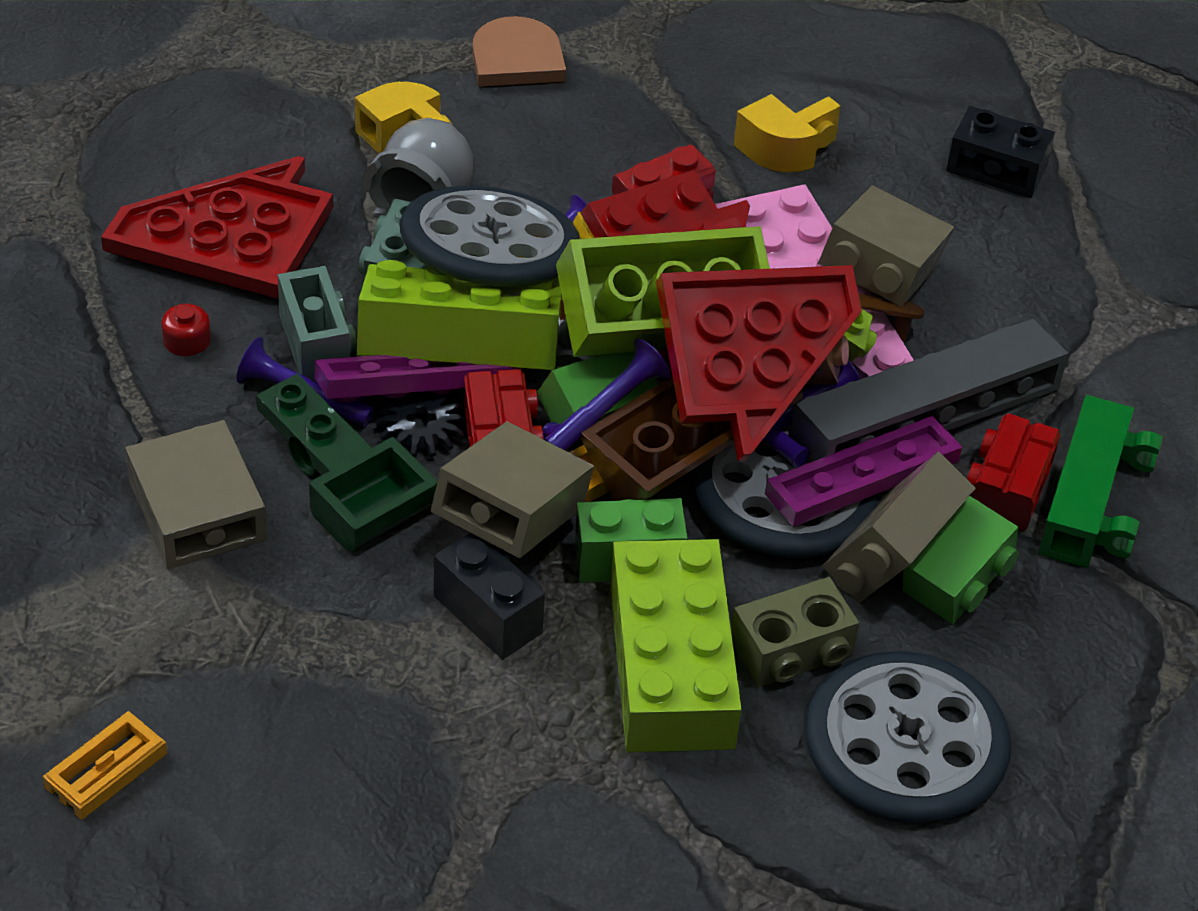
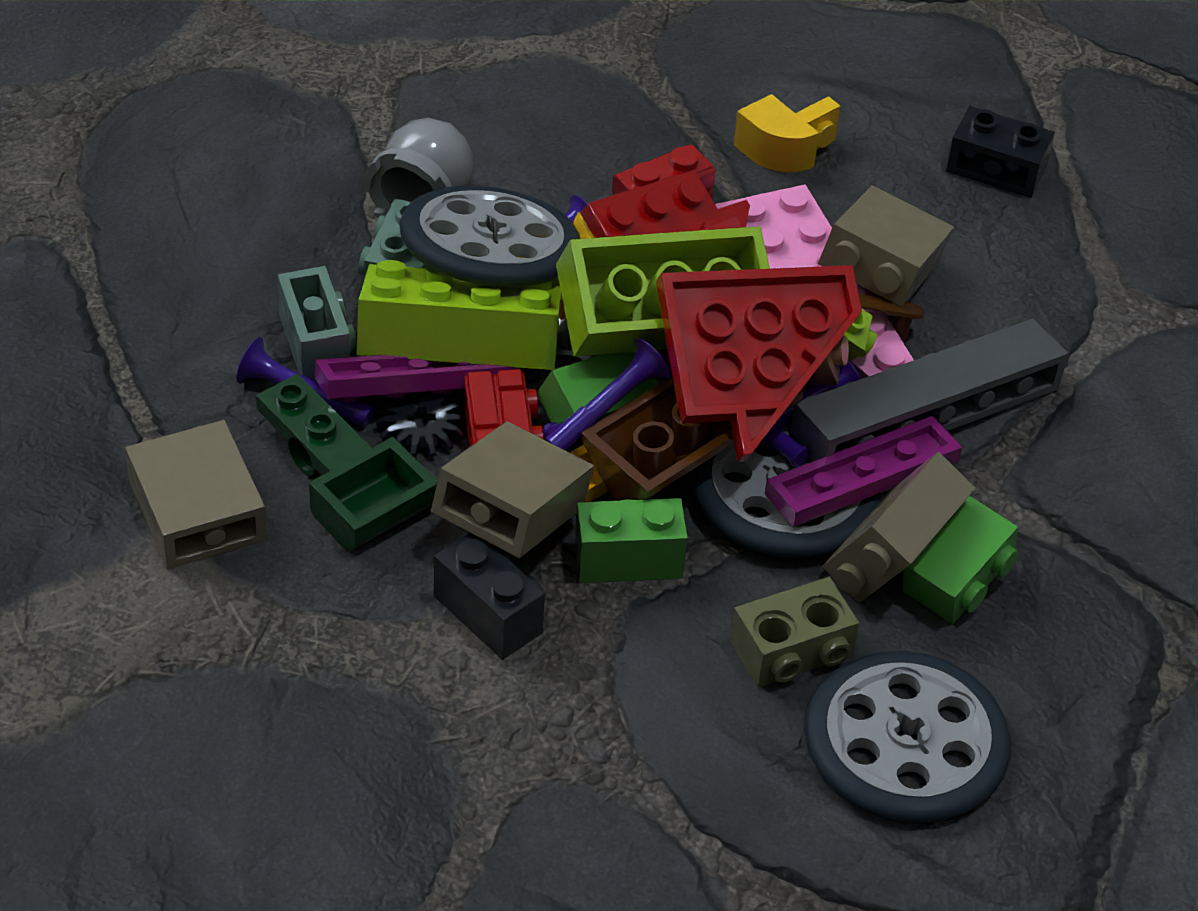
light orange tile [42,711,167,820] -> none
red wing [101,156,333,299] -> none
red piece [161,303,211,356] -> none
yellow brick [355,82,452,153] -> none
nougat tile [472,16,566,87] -> none
lime brick [610,539,741,753] -> none
red brick [967,413,1061,532] -> none
green brick [1038,394,1163,568] -> none

